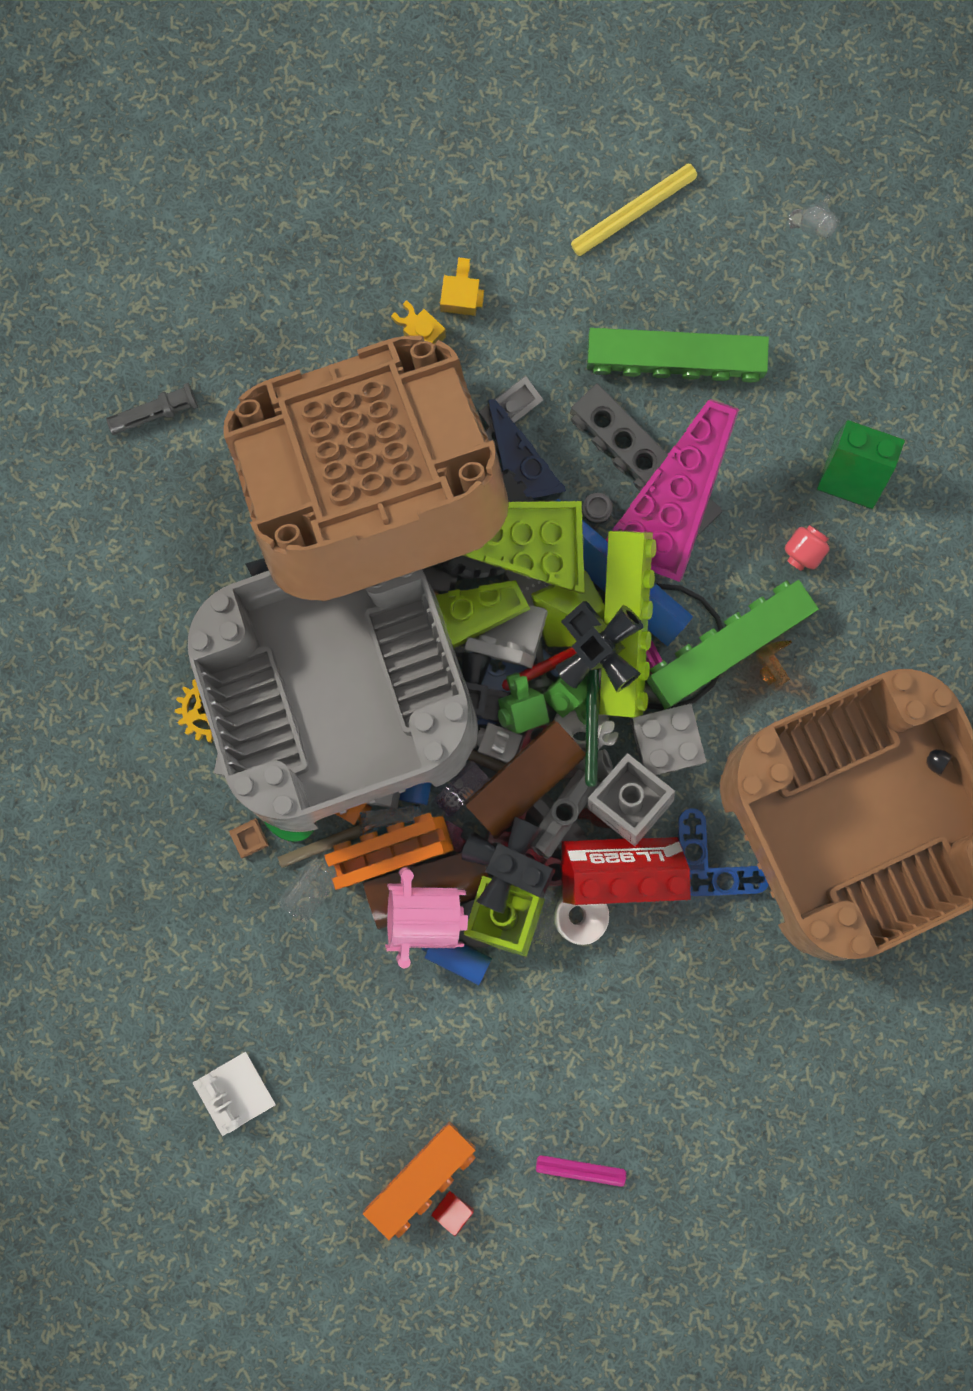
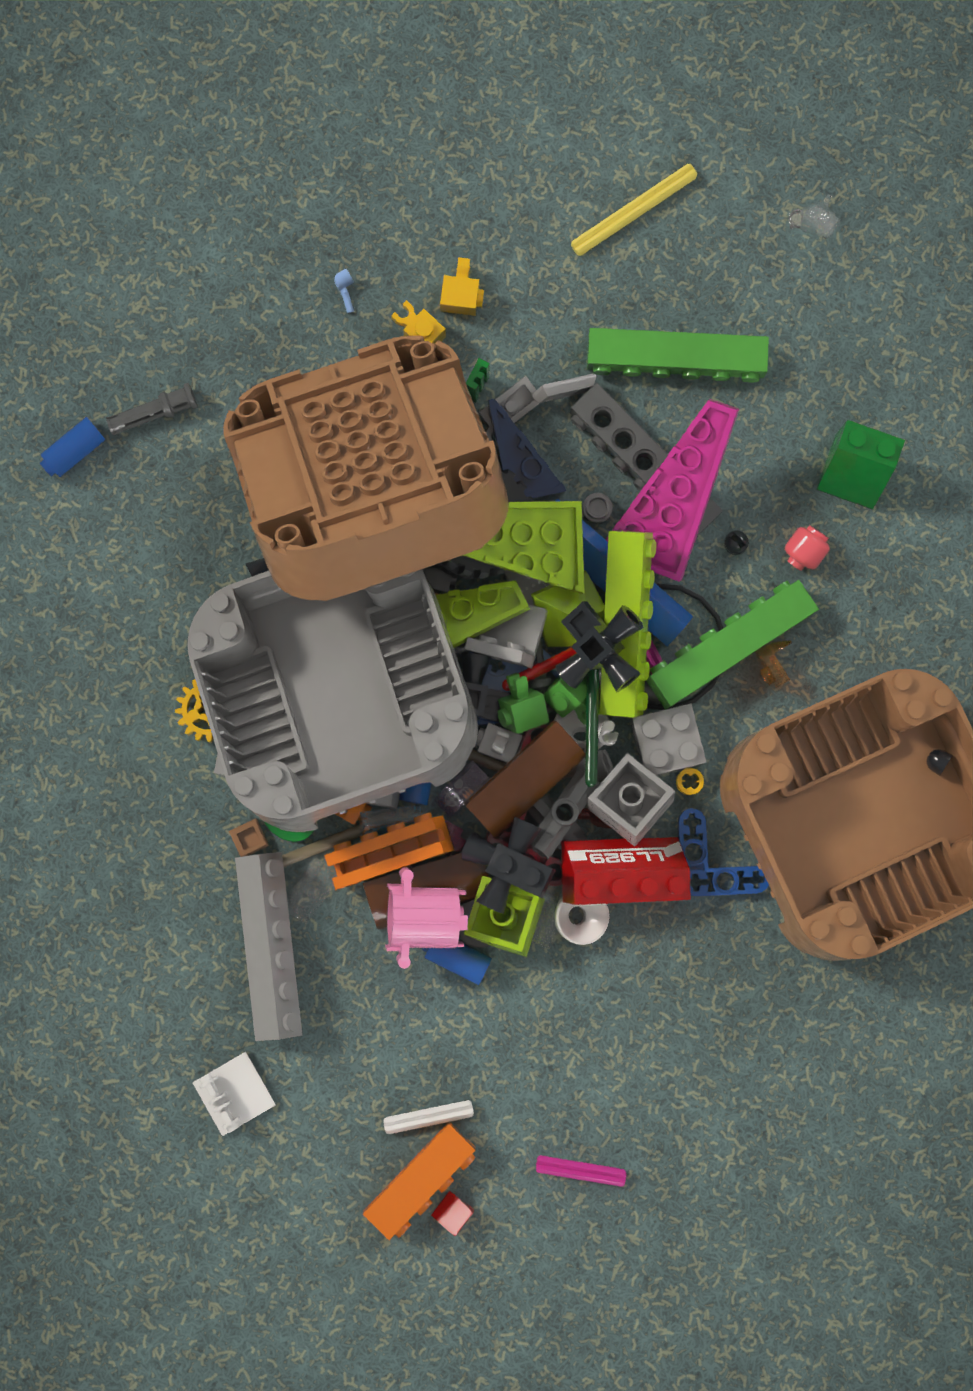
none -> blue brick [40,417,106,477]
none -> light grey brick [235,852,302,1041]
none -> light blue hand [334,269,354,313]
none -> white axle [383,1100,474,1134]
none -> green tile [466,358,490,403]
none -> light grey tile [532,374,596,403]
none -> yellow bush [676,768,704,795]
none -> black hinge [724,530,749,555]

